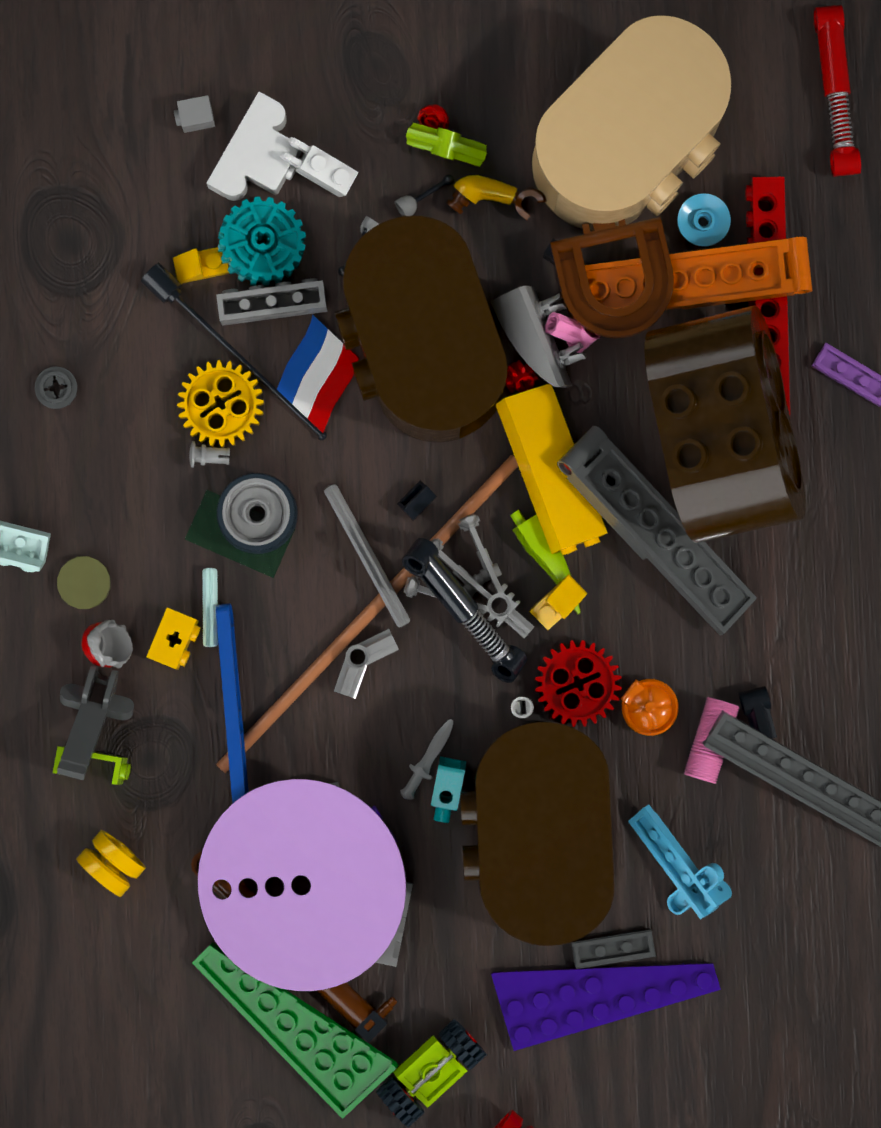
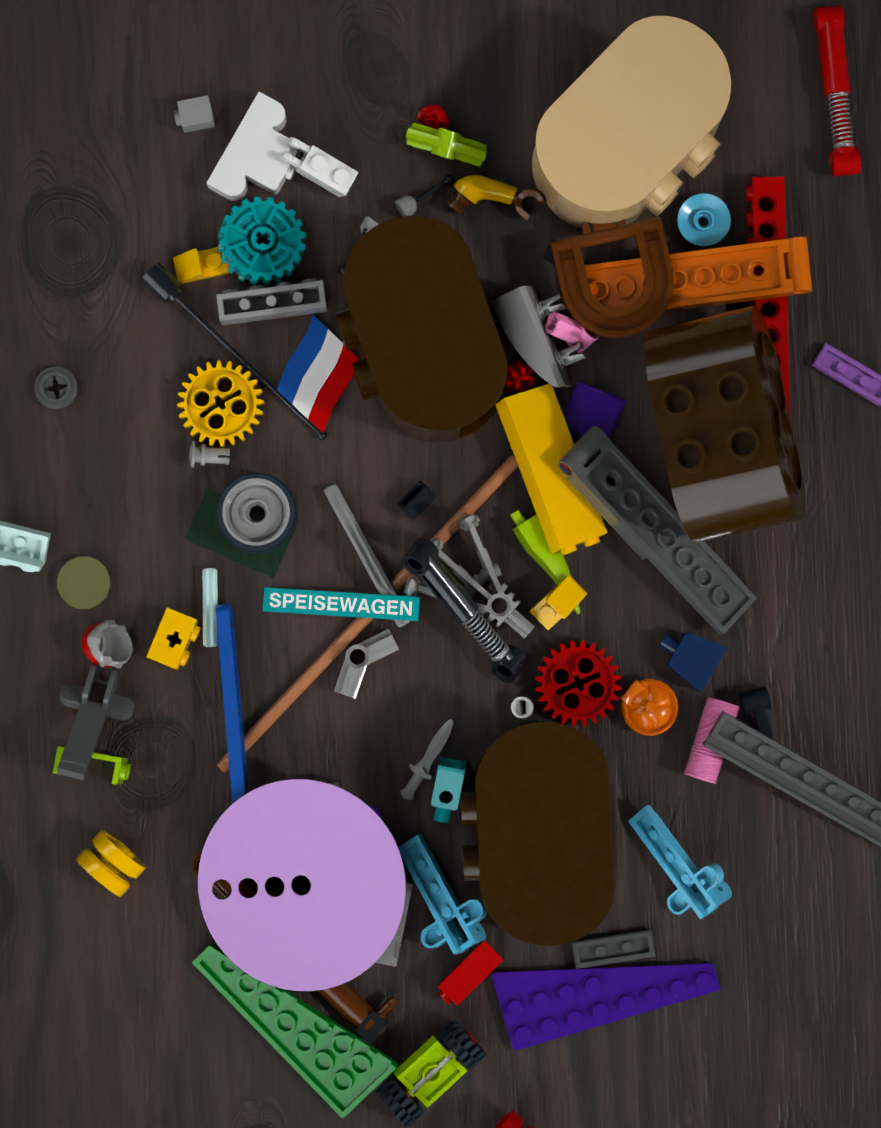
none -> teal sticker [263,587,420,621]
none -> medium azure piece [398,834,487,954]
none -> red brick [438,940,503,1006]
none -> dark purple piece [563,380,627,440]
none -> dark blue torso [658,632,727,693]

